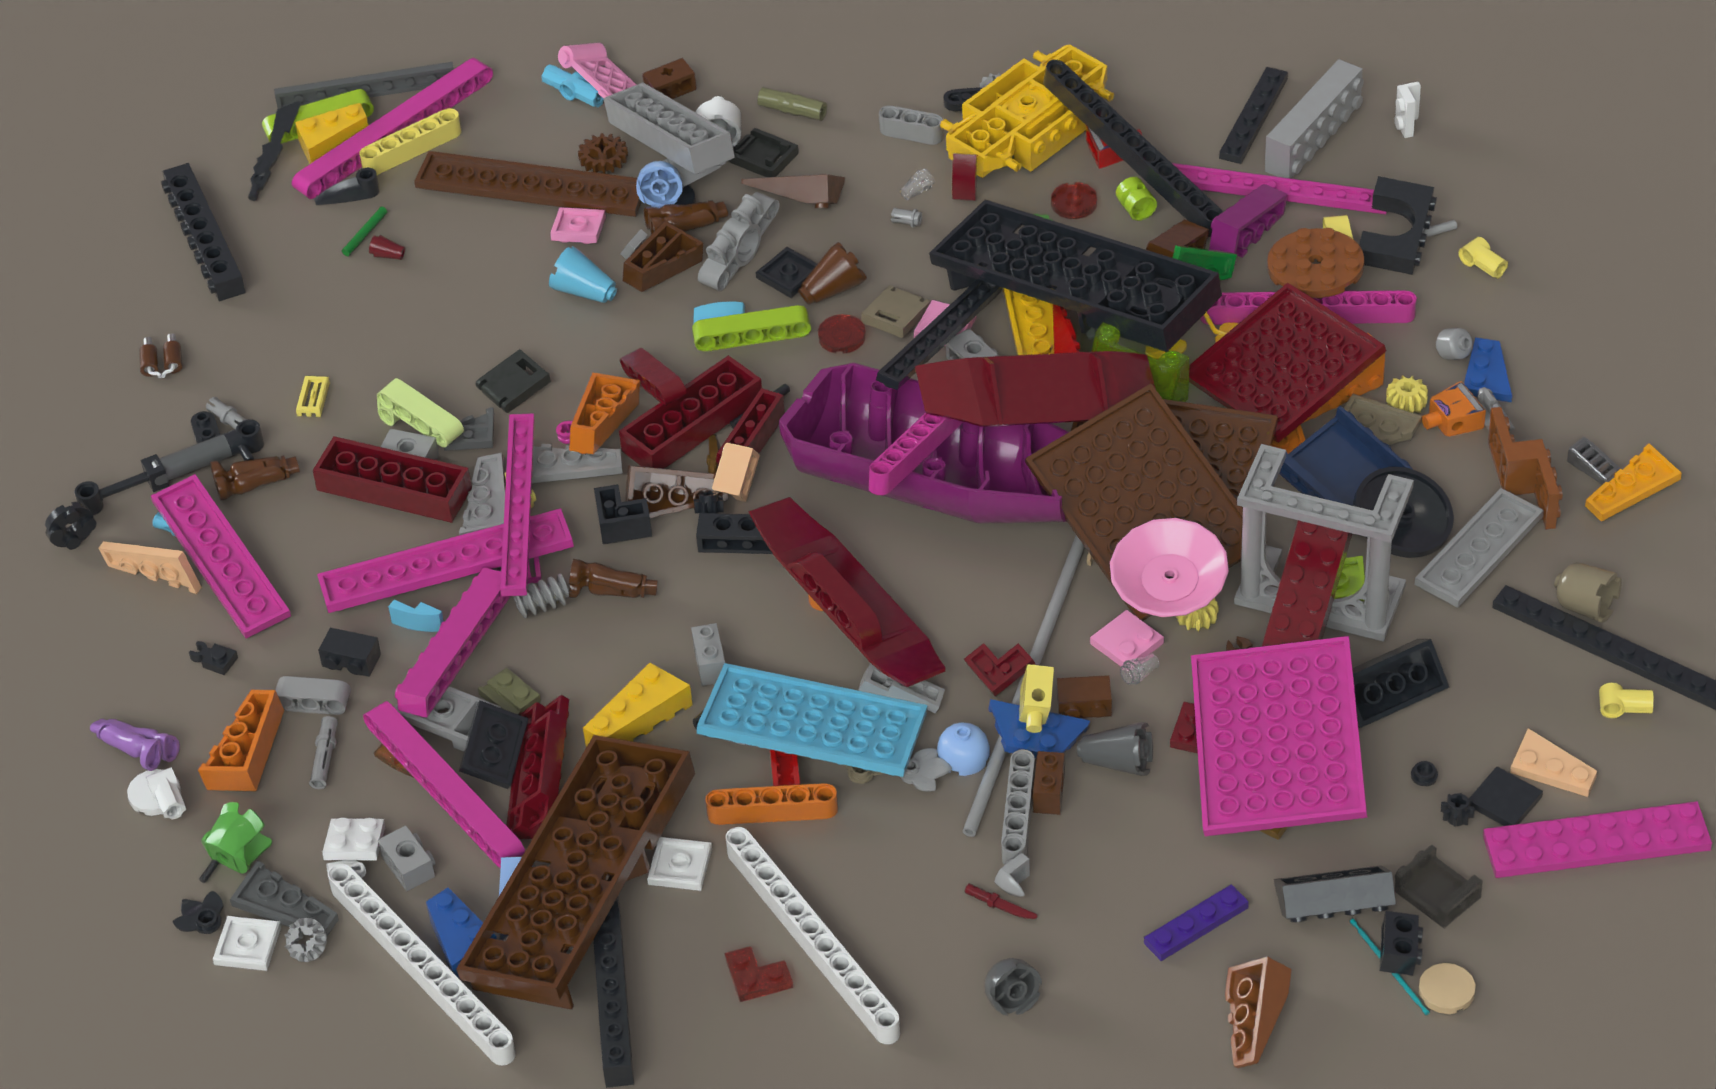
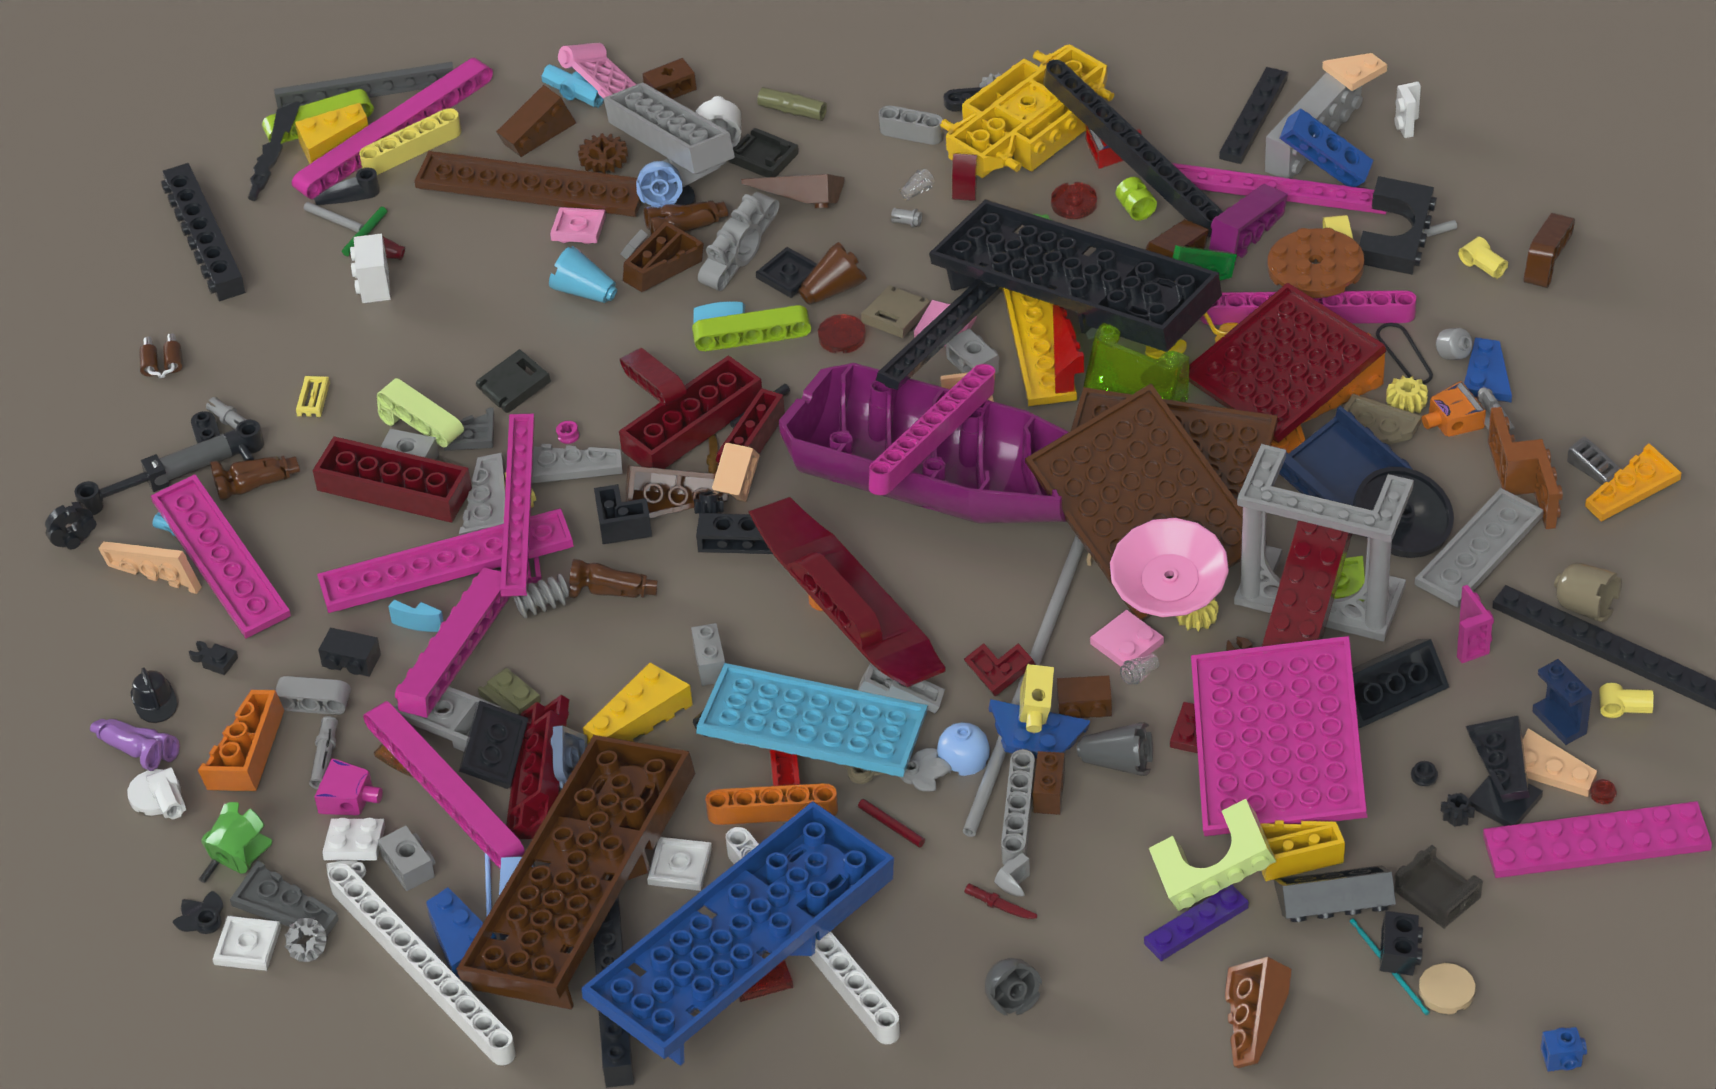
orange wedge [569,372,640,454] -> none
dark red piece [915,351,1156,427] -> none
none -> black piece [130,667,177,723]
none -> light grey bar [304,202,364,232]
none -> dark pink torso [314,759,383,816]
none -> white brick [350,234,391,303]
none -> light blue piece [485,853,492,918]
none -> reddish brown wedge [496,85,576,157]
none -> sand blue plate [551,726,587,790]
none -> blue piece [582,801,894,1066]
none -> dark red bar [858,799,925,848]
none -> yellowish green arch [1149,799,1276,911]
none -> yellow wedge [1260,820,1345,881]
none -> blue brick [1279,109,1374,187]
none -> light nougat wing [1322,53,1387,91]
none -> black piece [1376,323,1433,384]
none -> dark pink bracket [1457,585,1494,663]
none -> black wing [1466,715,1530,803]
none -> reddish brown beam [1524,213,1575,288]
none -> dark blue panel [1532,659,1592,745]
none -> blue brick [1541,1027,1587,1071]
none -> clear red plate [1590,779,1617,804]

